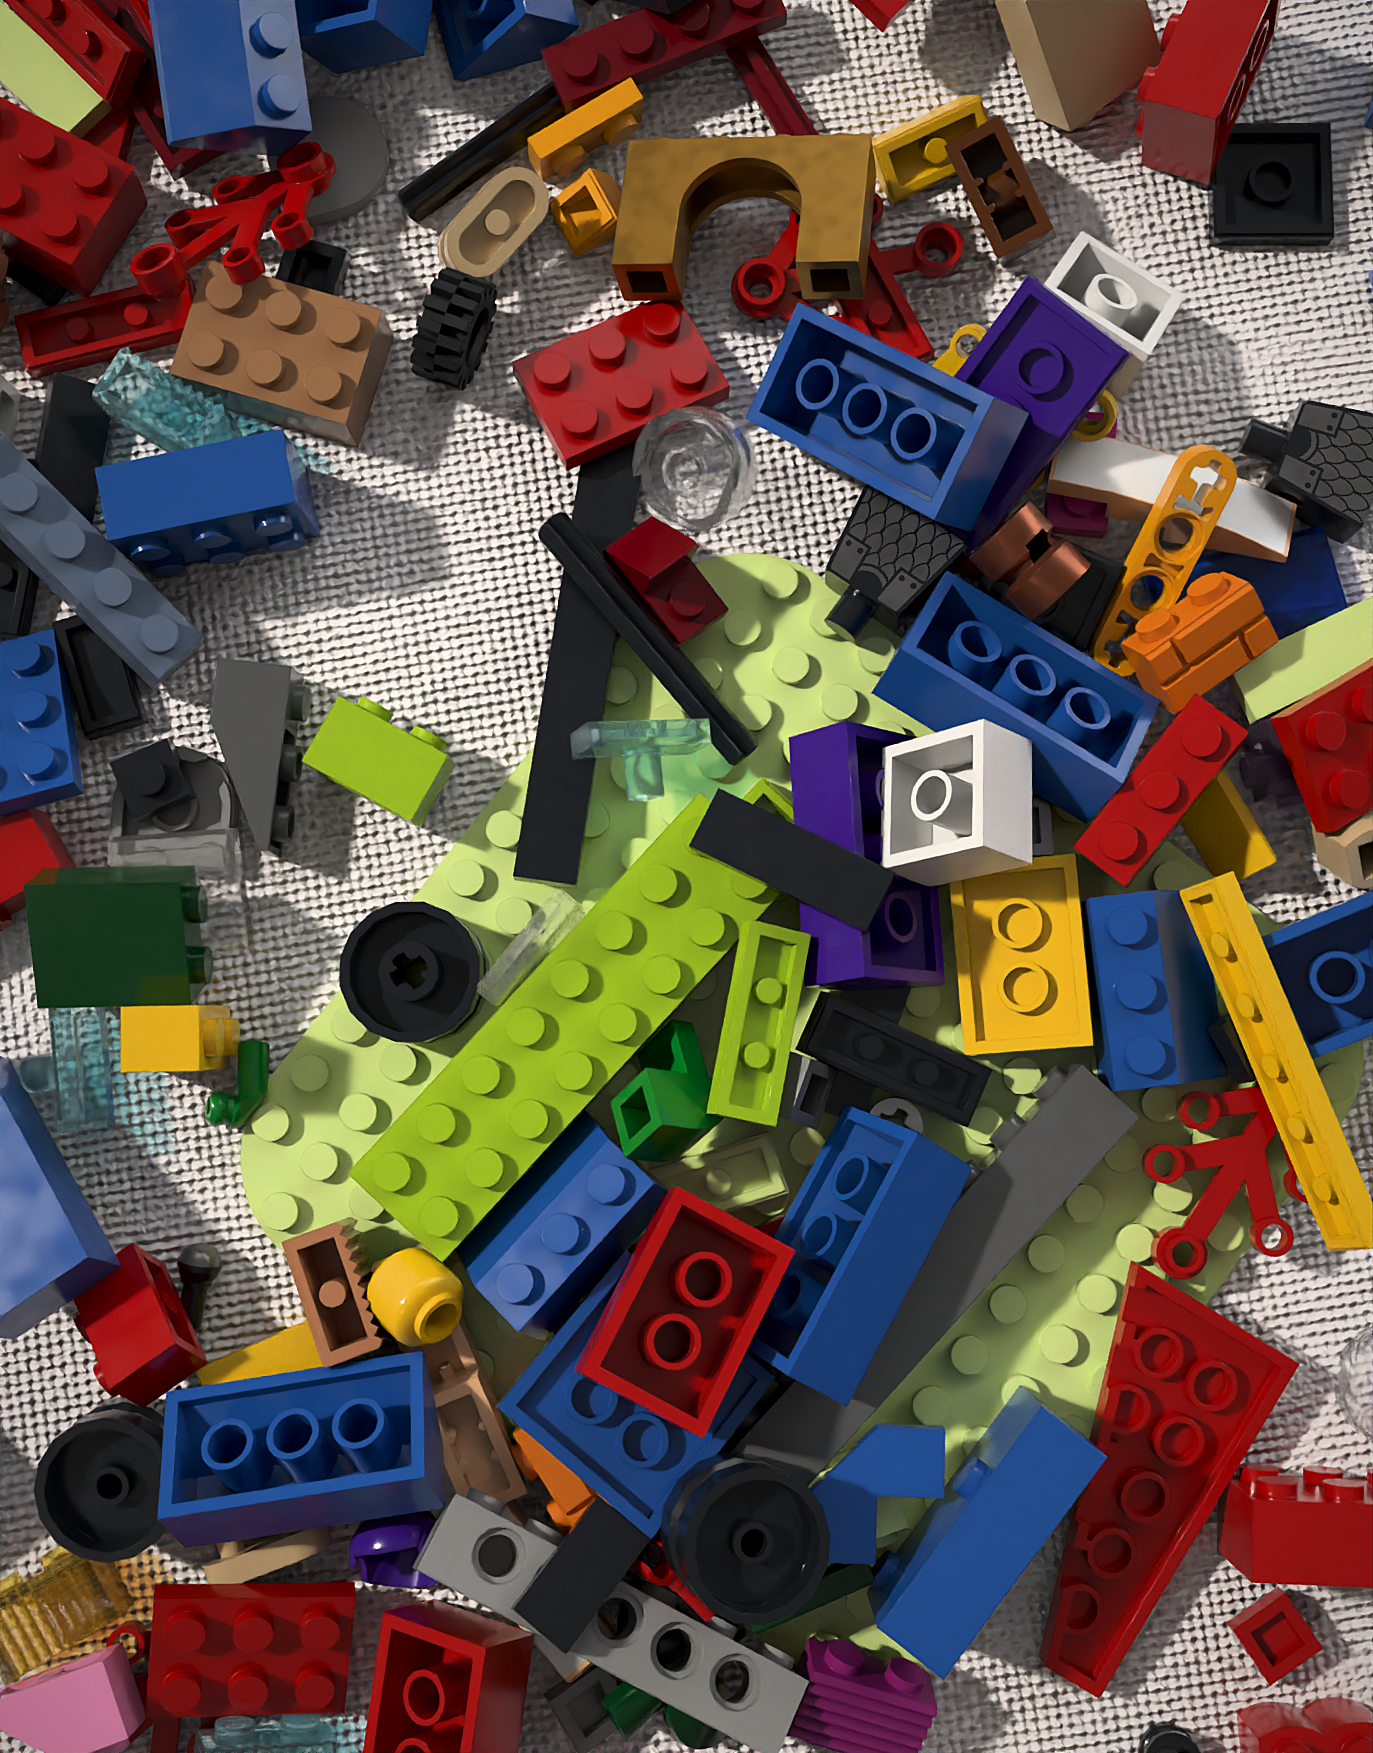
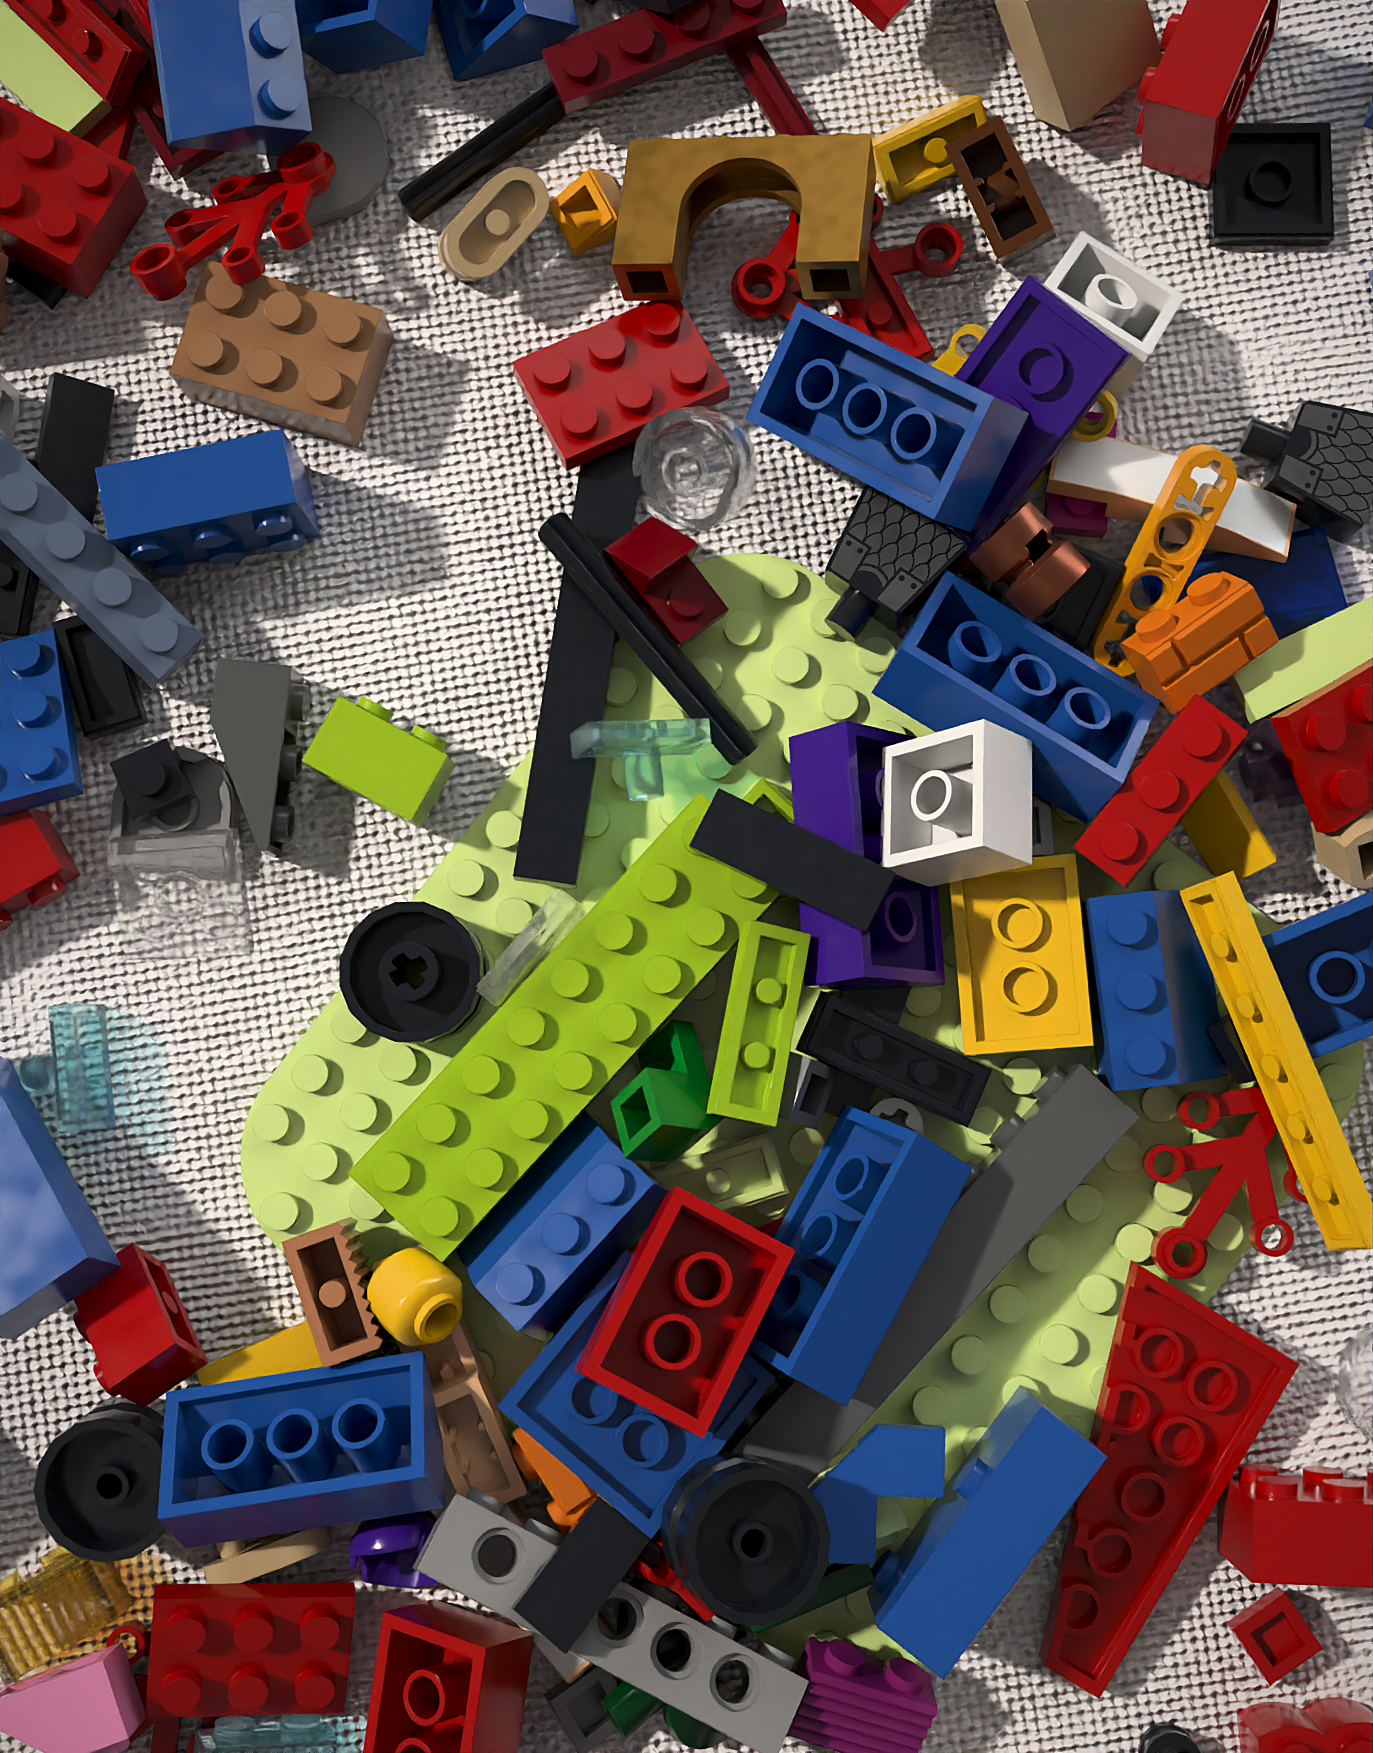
red tile [14,272,196,379] -> none
dark green brick [24,865,213,1008] -> none
clear light blue brick [92,347,242,452] -> none
yellow brick [120,1005,240,1073] -> none
black piece [177,1243,222,1334] -> none
green arm [205,1041,270,1130] -> none
black plate [275,239,351,297] -> none
black tyre [410,267,498,391] -> none
light orange plate [527,77,644,180] -> none

